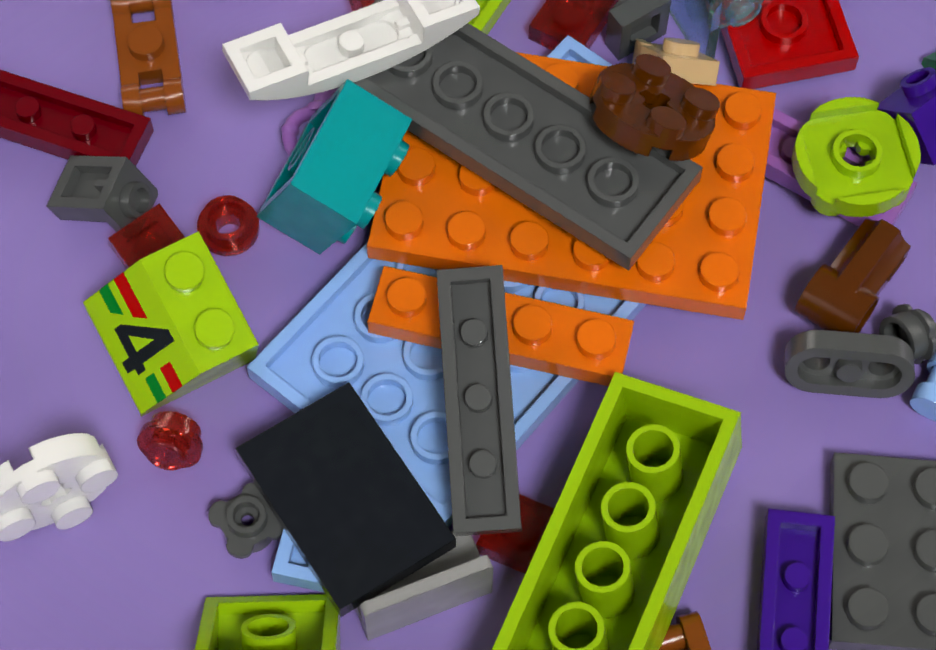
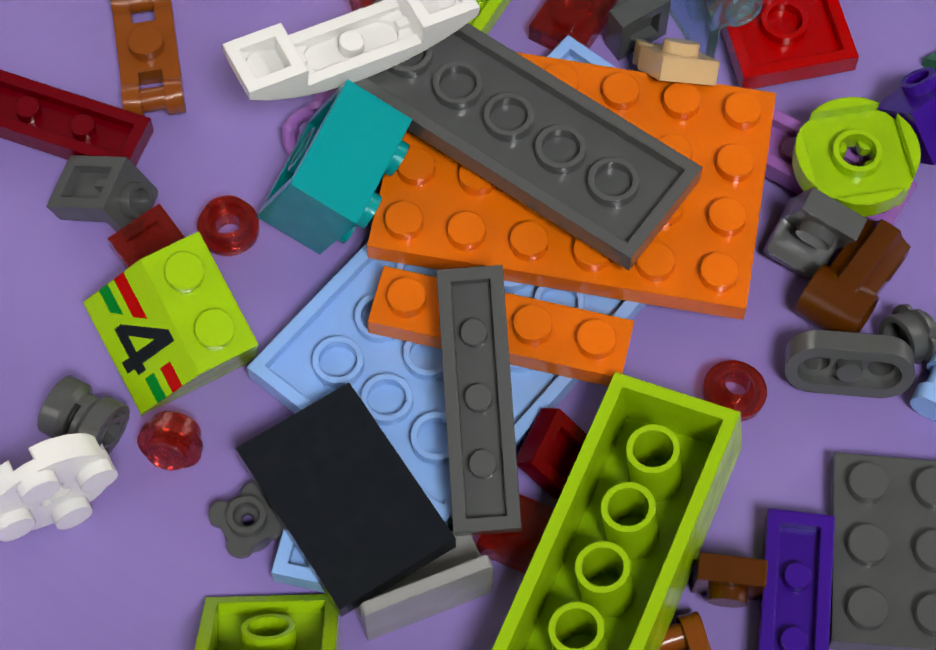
reddish brown plate [589,54,720,161] -> none
none -> dark grey wheel [37,375,130,455]
none -> dark red plate [517,408,587,499]
none -> reddish brown plate [691,552,768,608]
none -> clear red plate [702,360,767,422]
none -> dark grey bracket [764,187,868,281]

